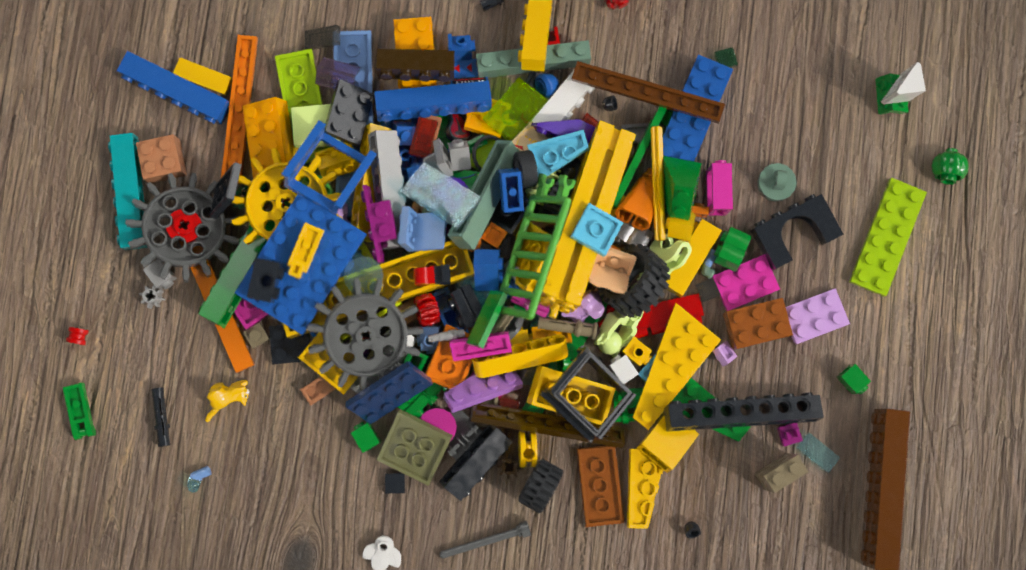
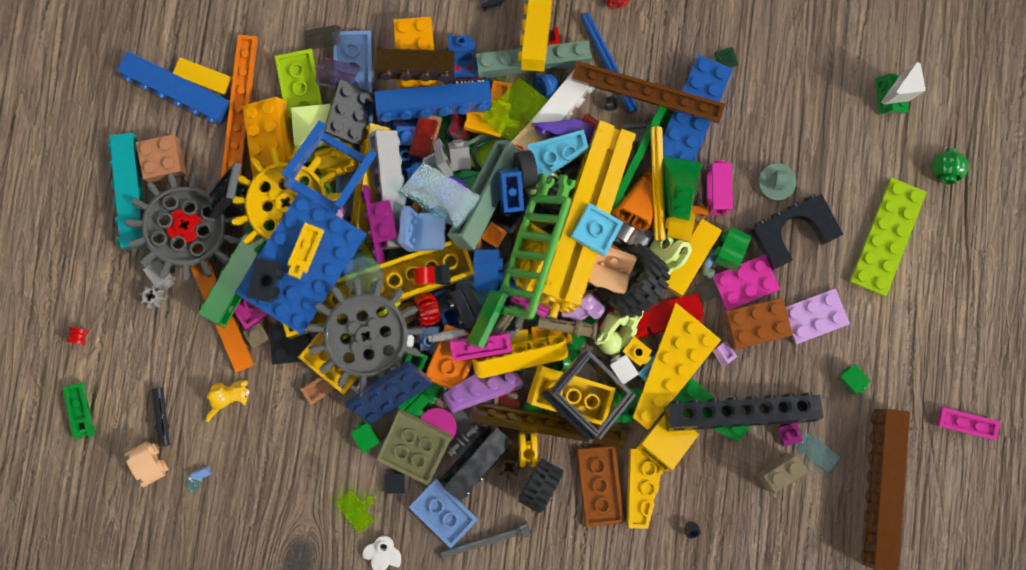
none -> light nougat brick [124,441,169,487]
none -> clear neon green plate [336,490,376,533]
none -> medium blue plate [409,478,478,548]
none -> orange plate [491,80,512,103]
none -> blue axle [580,12,638,113]
none -> dark pink plate [937,407,1000,440]

